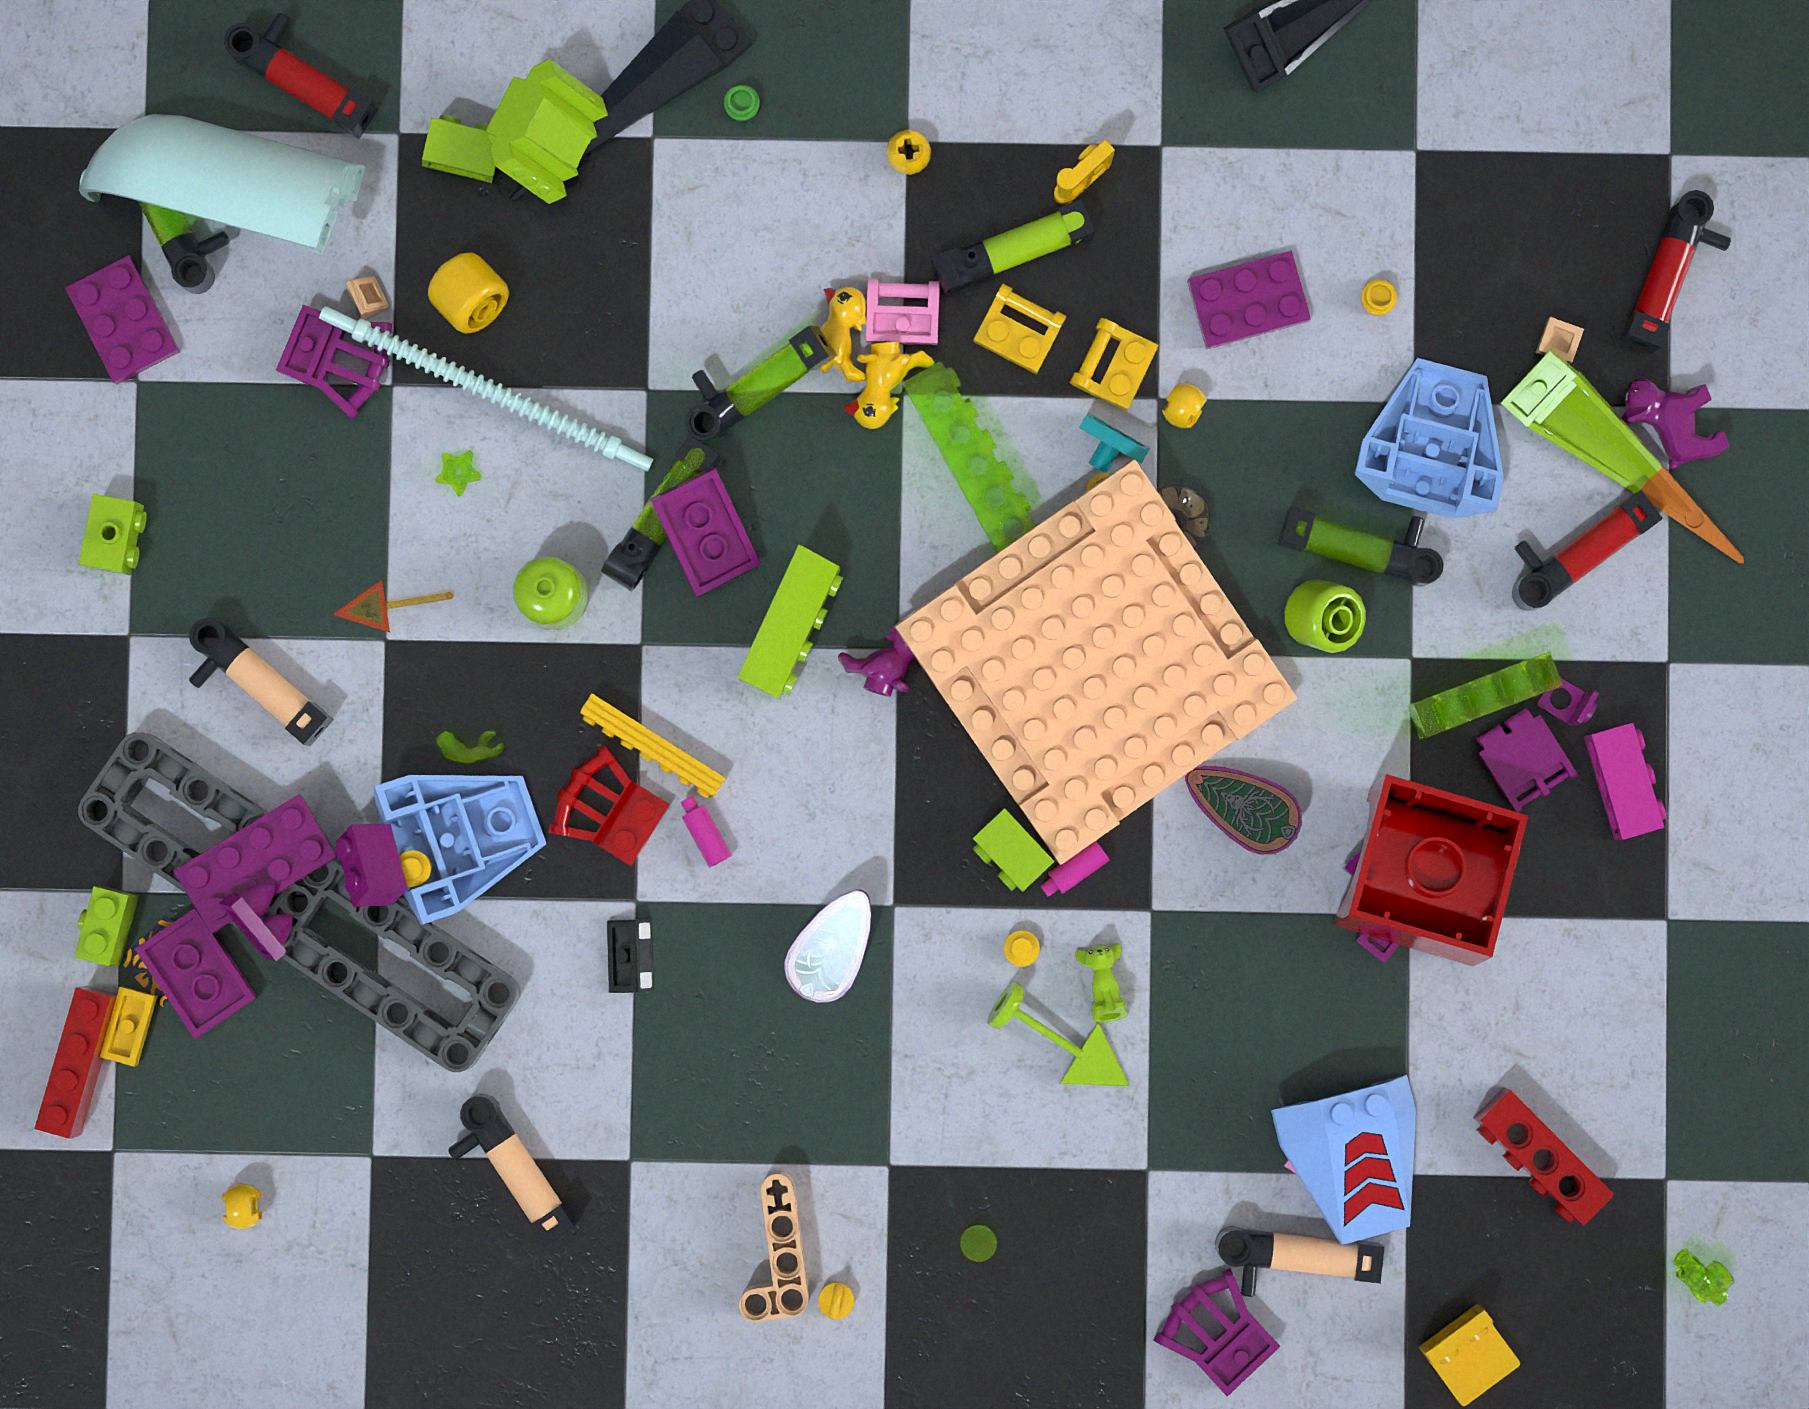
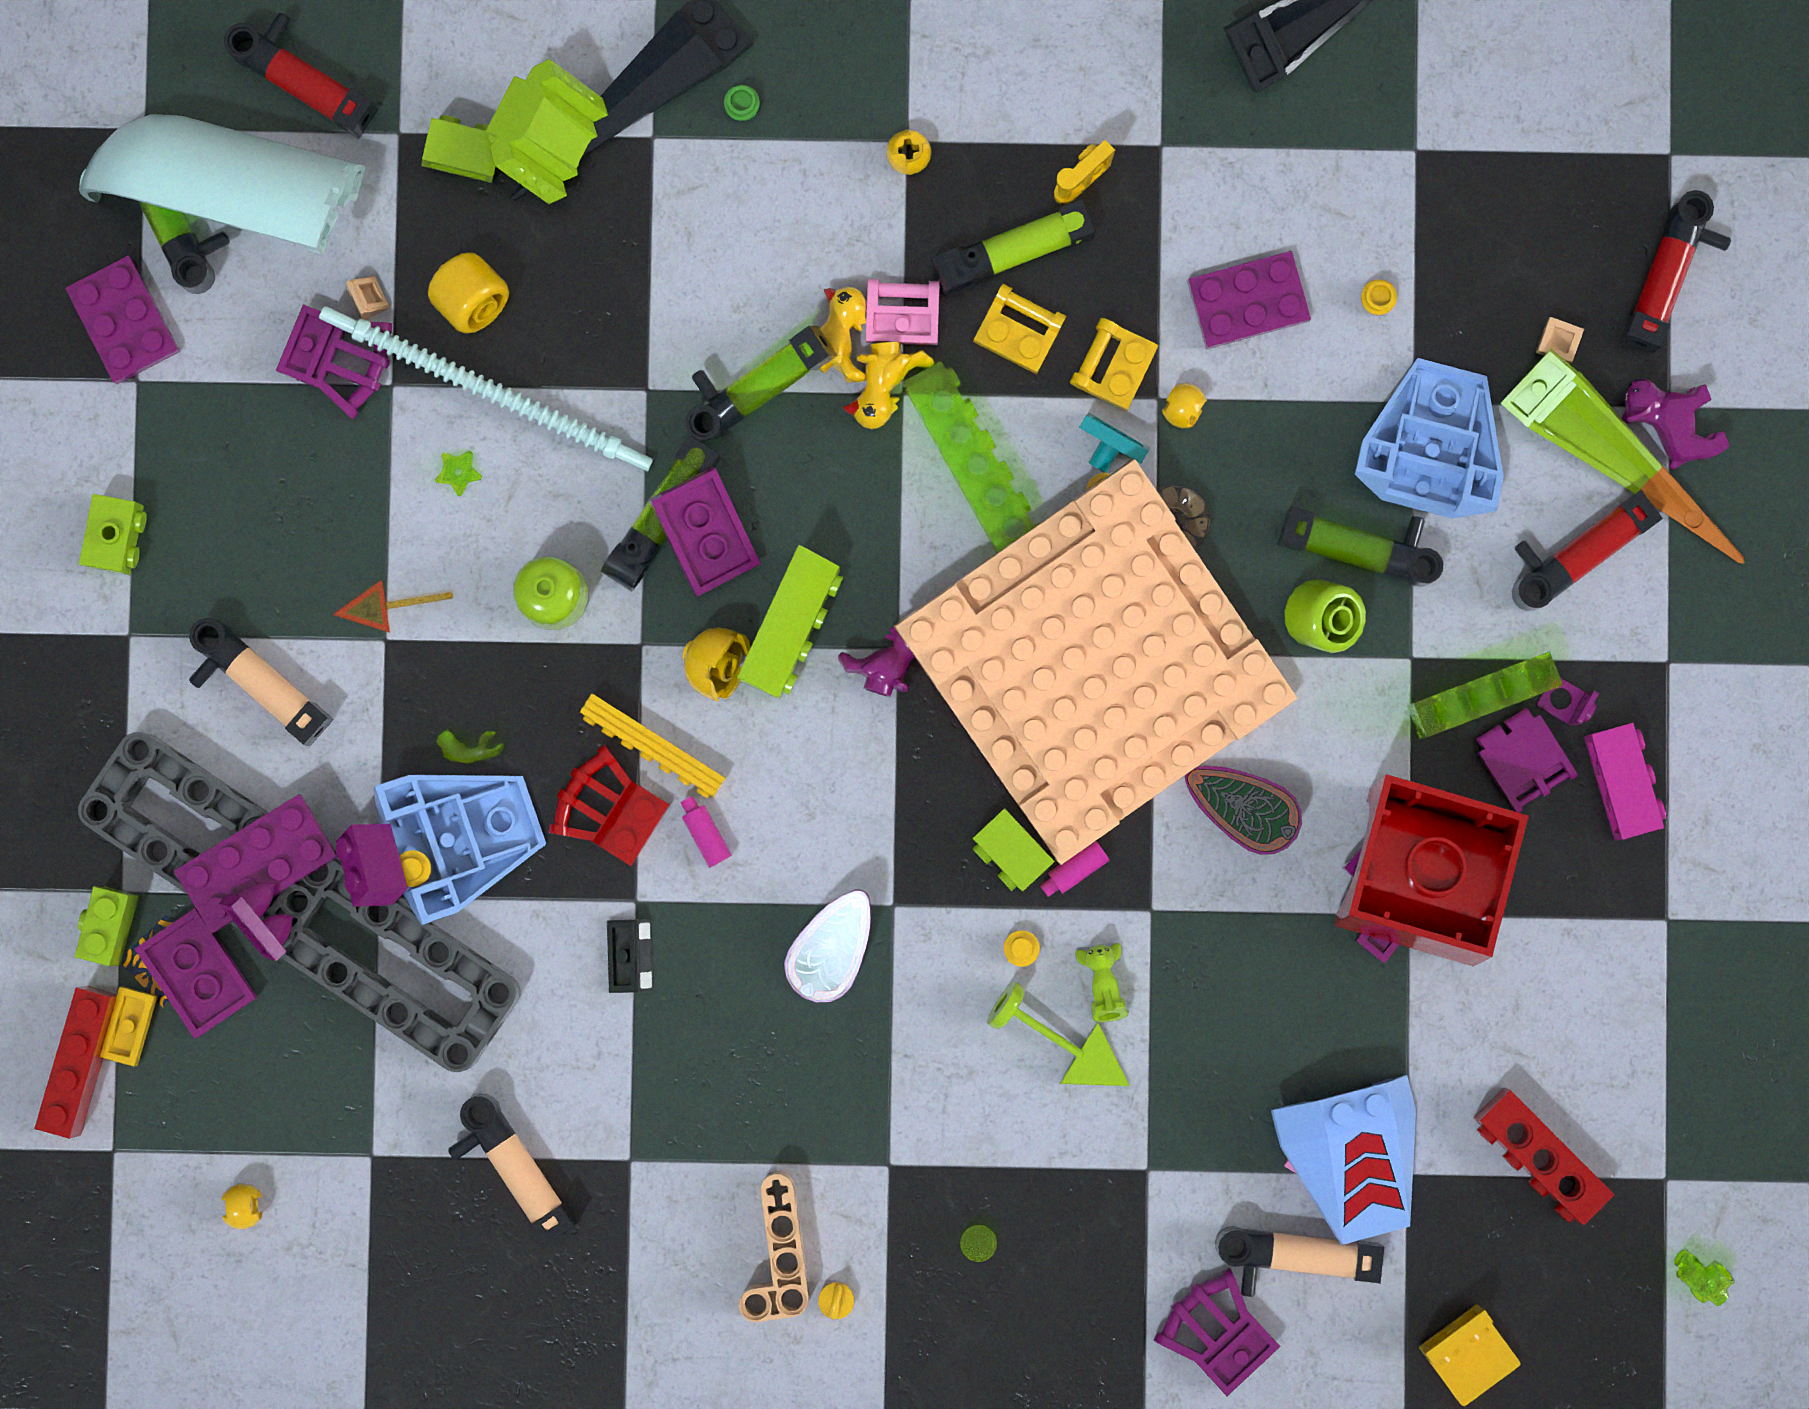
none -> yellow cylinder [682,627,750,702]

